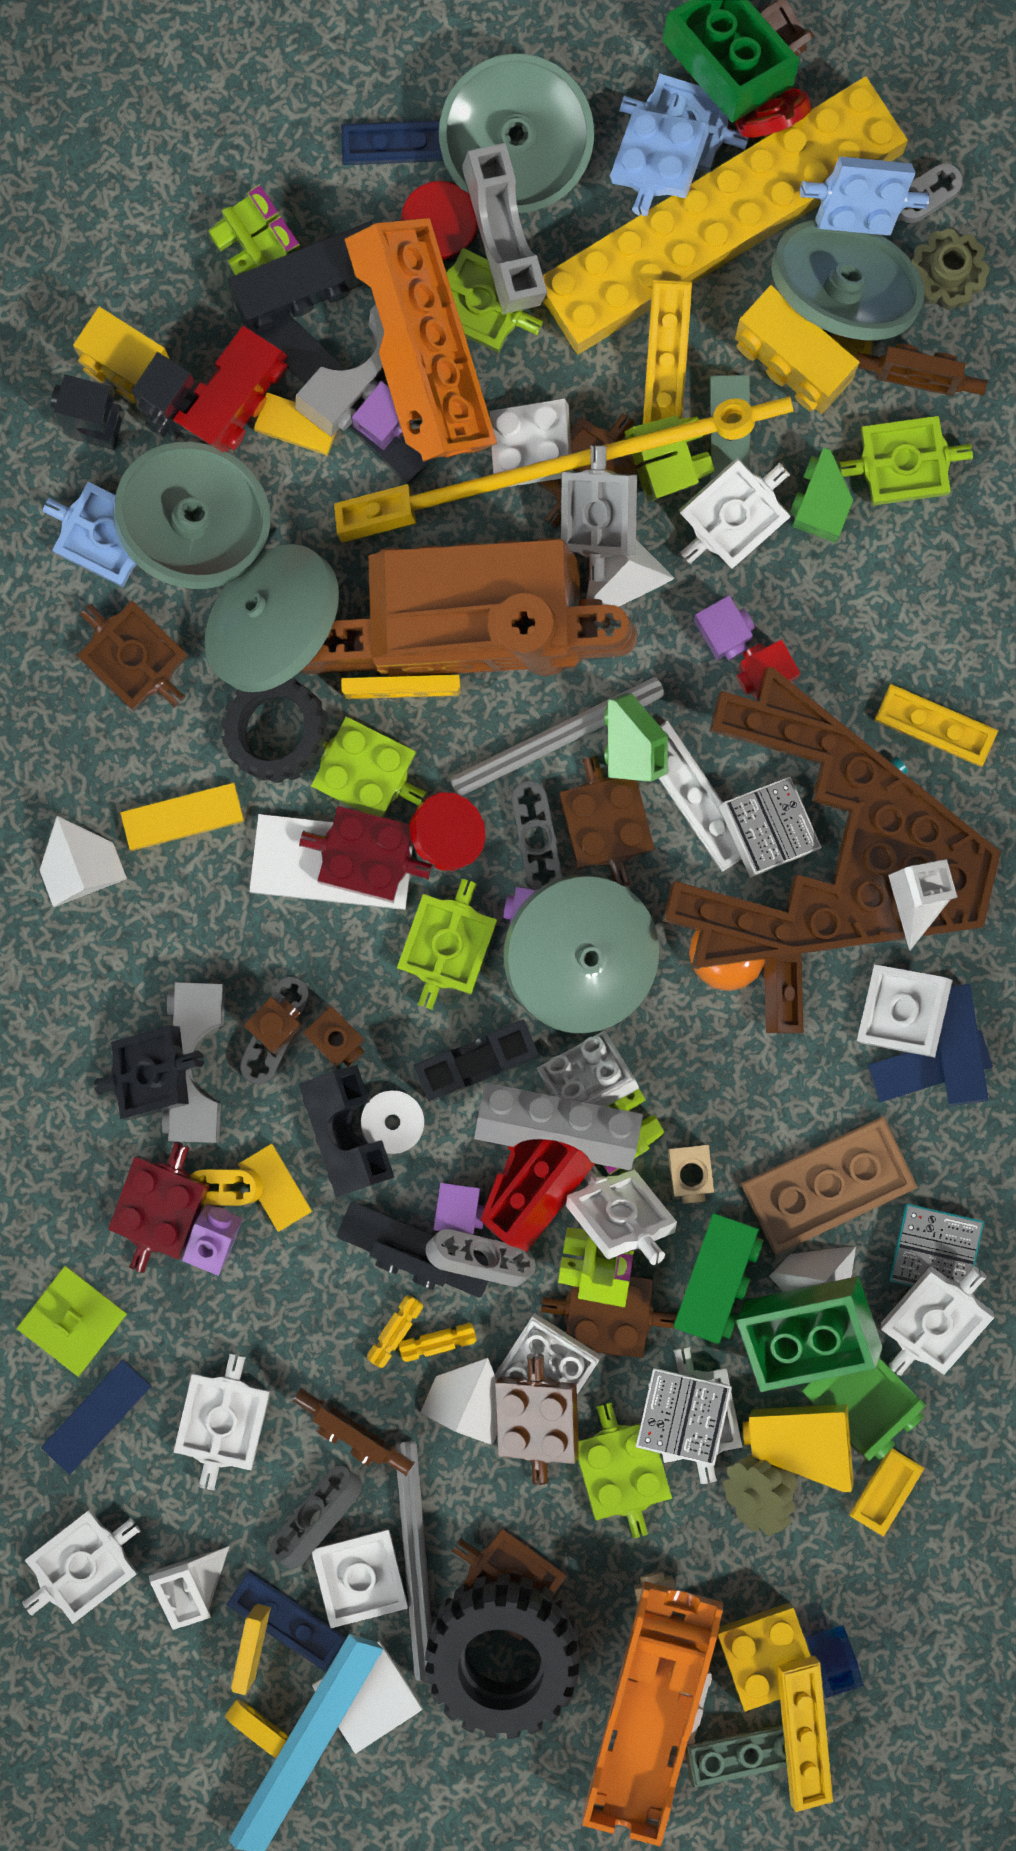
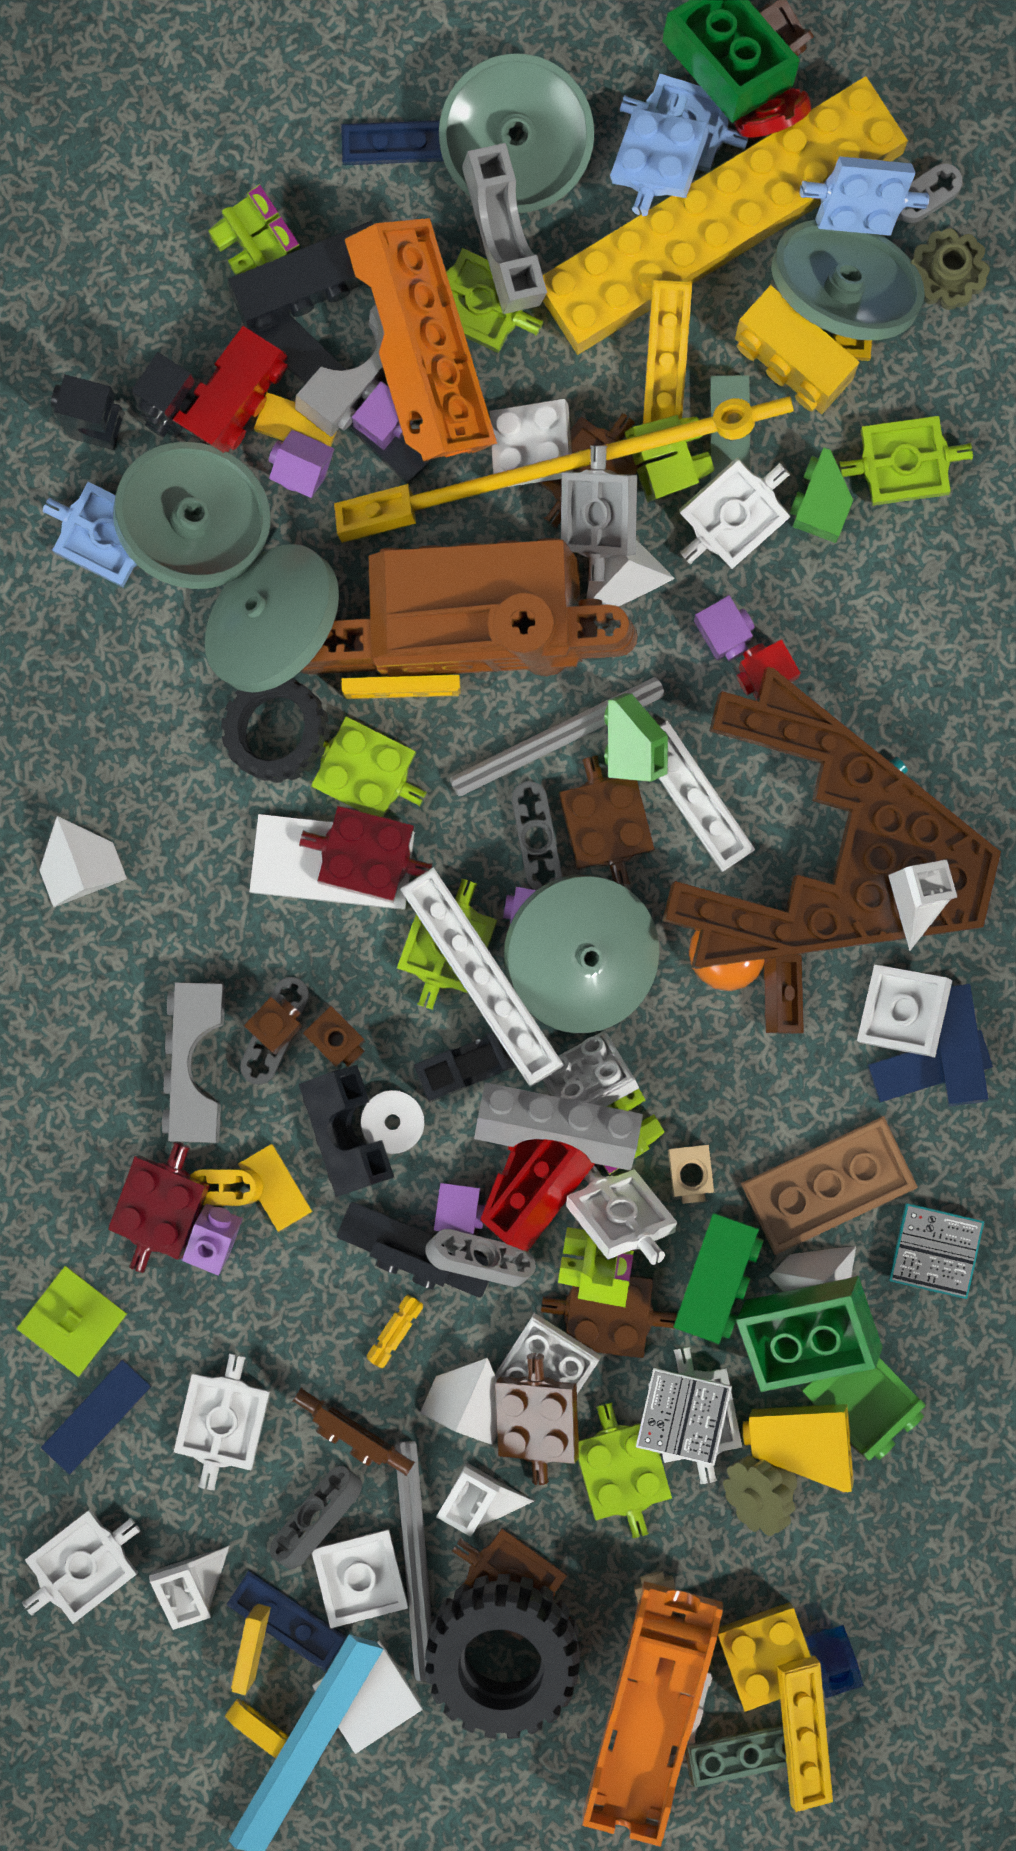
yellow brick [73,306,169,404] -> none
reddish brown plate [77,600,189,711] -> none
black plate [94,1025,204,1120] -> none
yellow tile [120,783,245,851] -> none
yellow axle [399,1323,477,1362] -> none
red tile [401,181,478,260] -> none
red tile [410,792,486,871] -> none
light grey tile [719,777,822,878] -> none
yellow tile [849,1448,925,1537] -> none
reddish brown plate [856,344,988,396] -> none
yellow tile [874,684,998,767] -> none
white plate [881,1266,994,1376] -> none
none -> medium lavender brick [269,430,334,498]
none -> white tile [401,867,564,1087]
none -> white slope [436,1463,534,1537]

